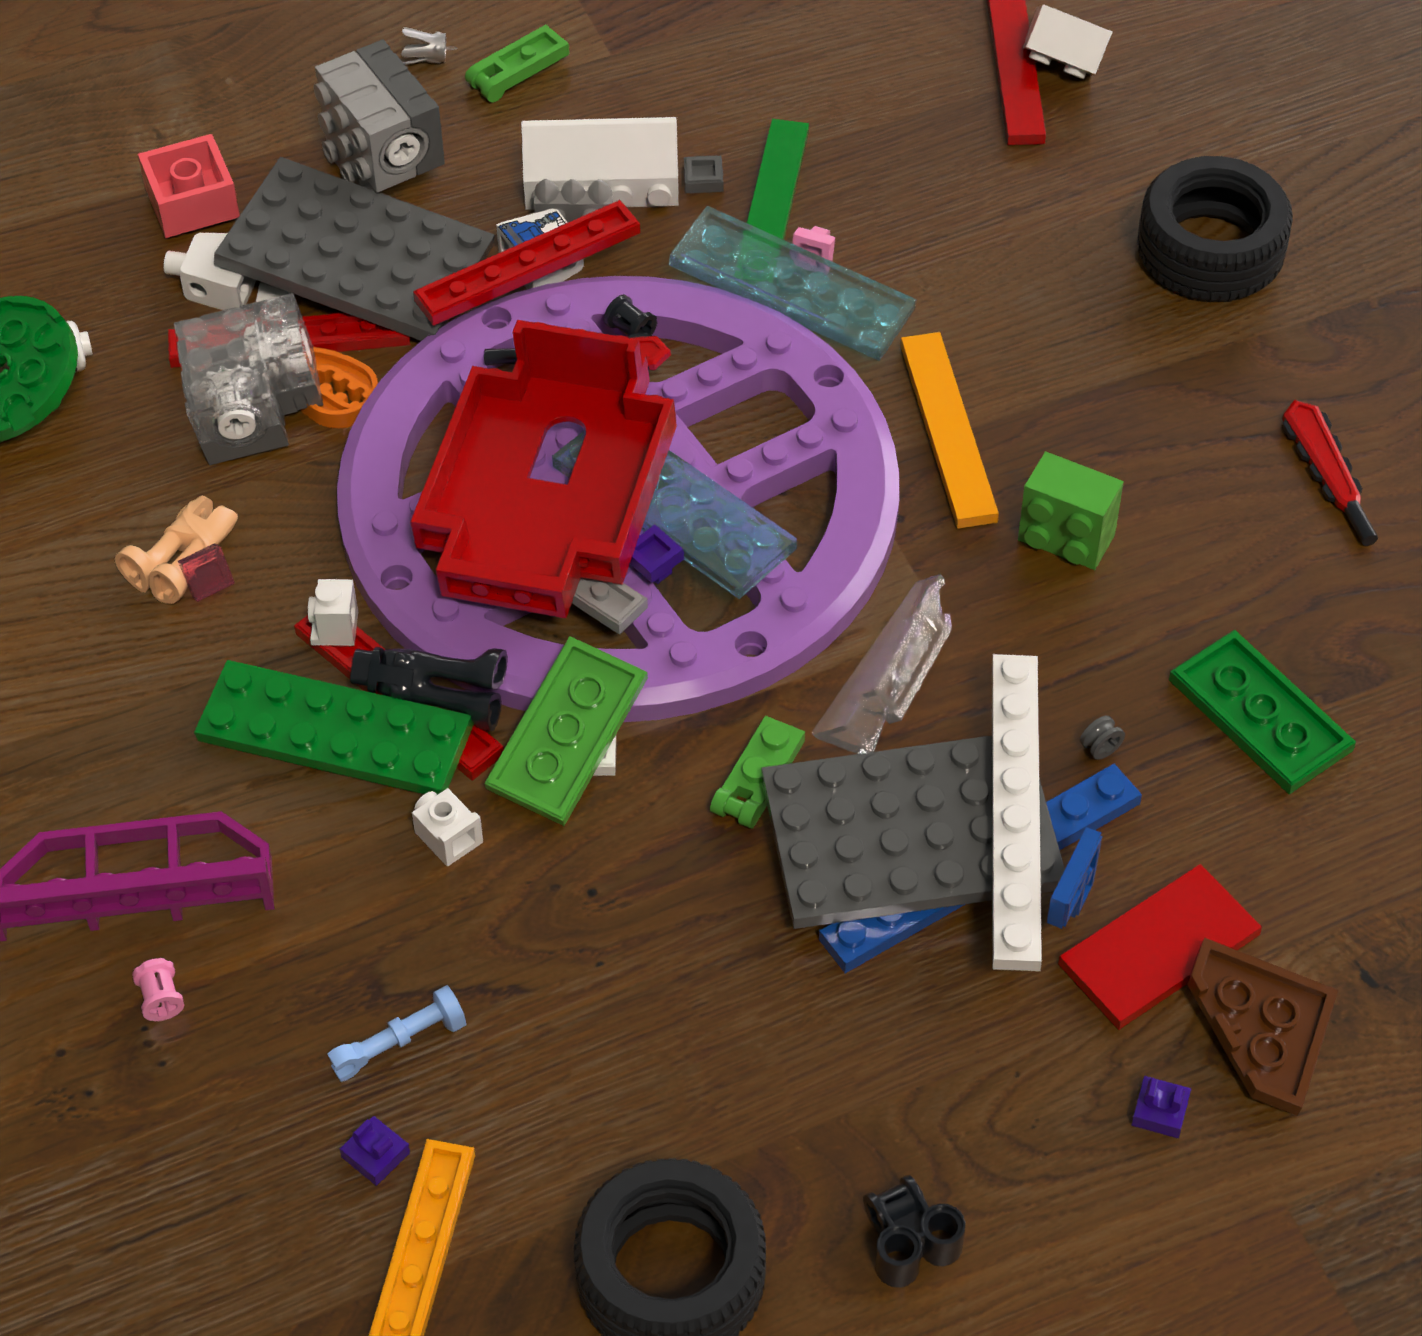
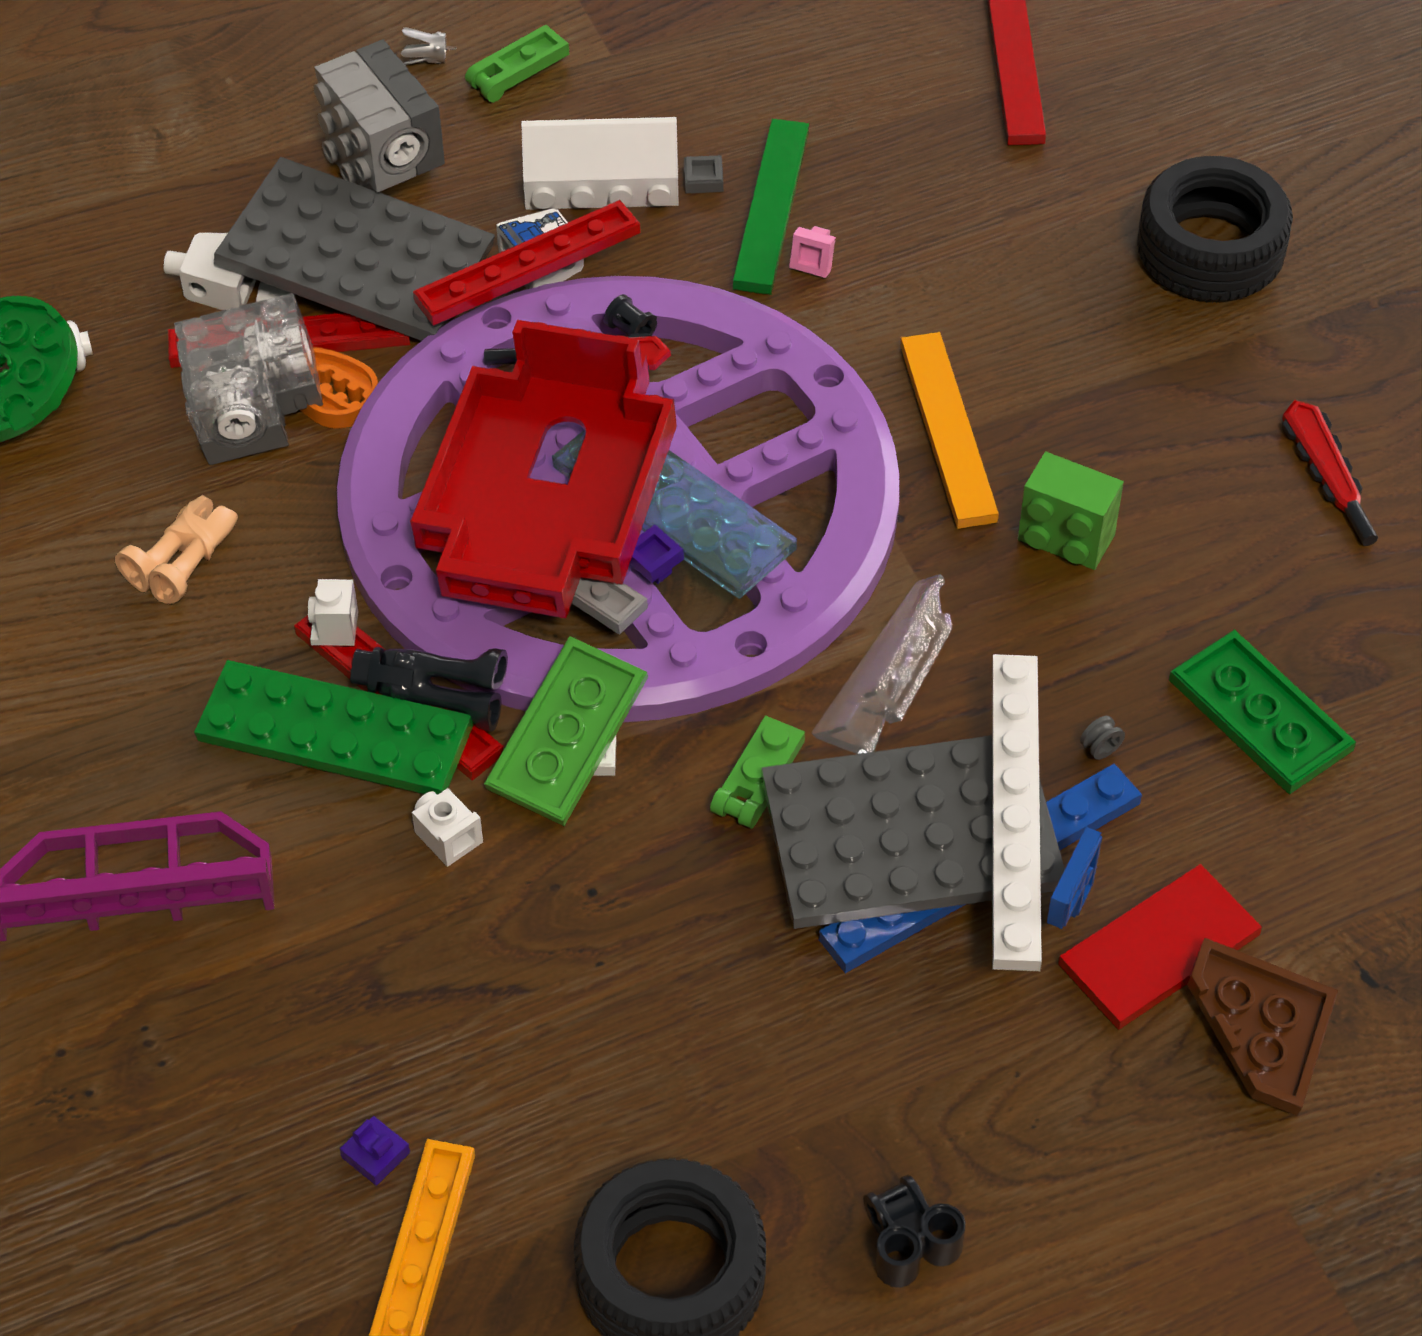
bright pink bush [132,958,184,1021] -> none
coral brick [138,134,240,238] -> none
clear pink tile [178,543,235,602] -> none
light blue piece [327,985,467,1082] -> none
light grey plate [534,179,613,222] -> none
clear light blue plate [669,206,917,361] -> none
white slope [1023,4,1112,79] -> none
dark purple tile [1131,1076,1191,1139] -> none

